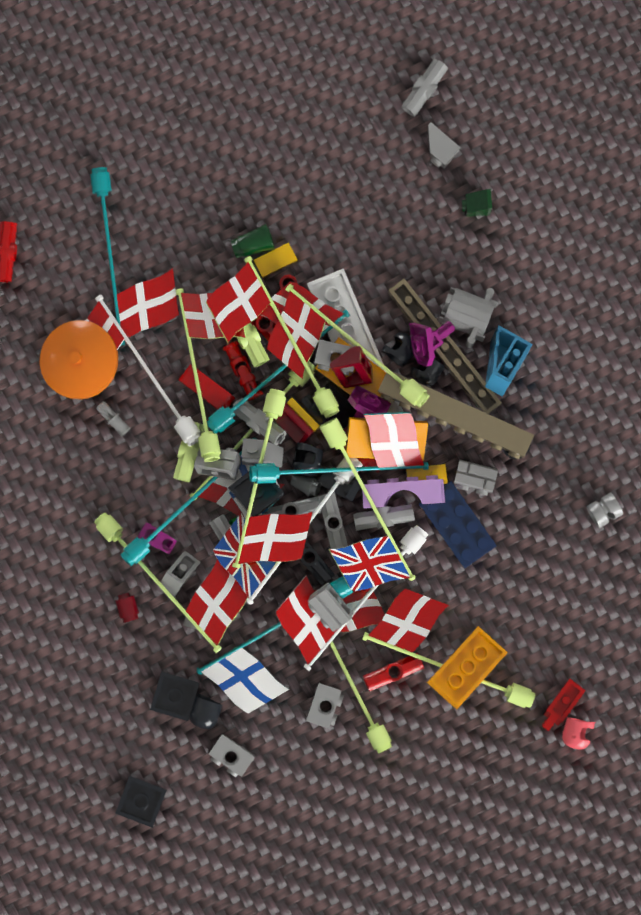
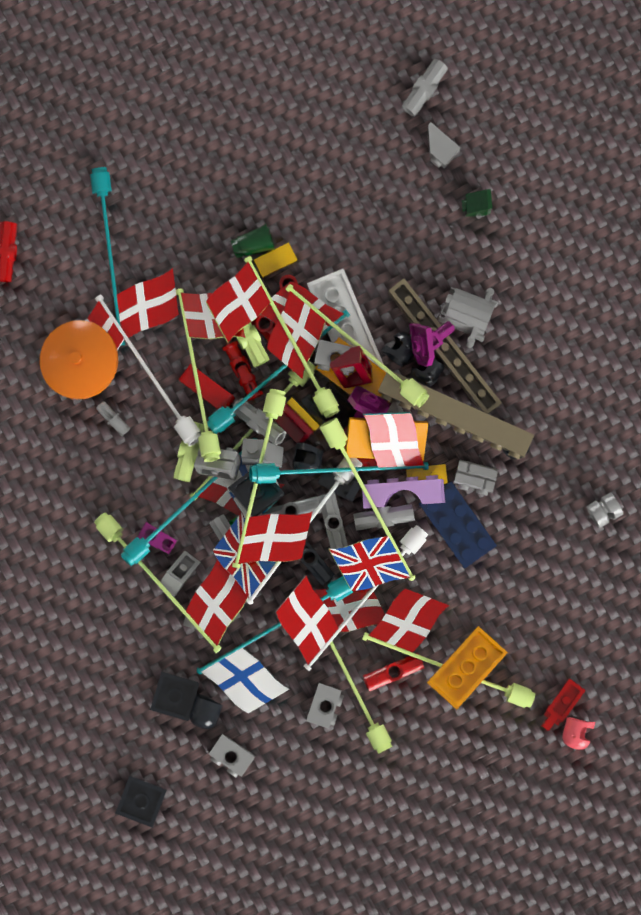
dark red brick [115,592,139,623] -> none
dark grey cone [291,475,322,497] -> none
light grey brick [308,583,353,632] -> none
dark azure wedge [485,325,533,397] -> none

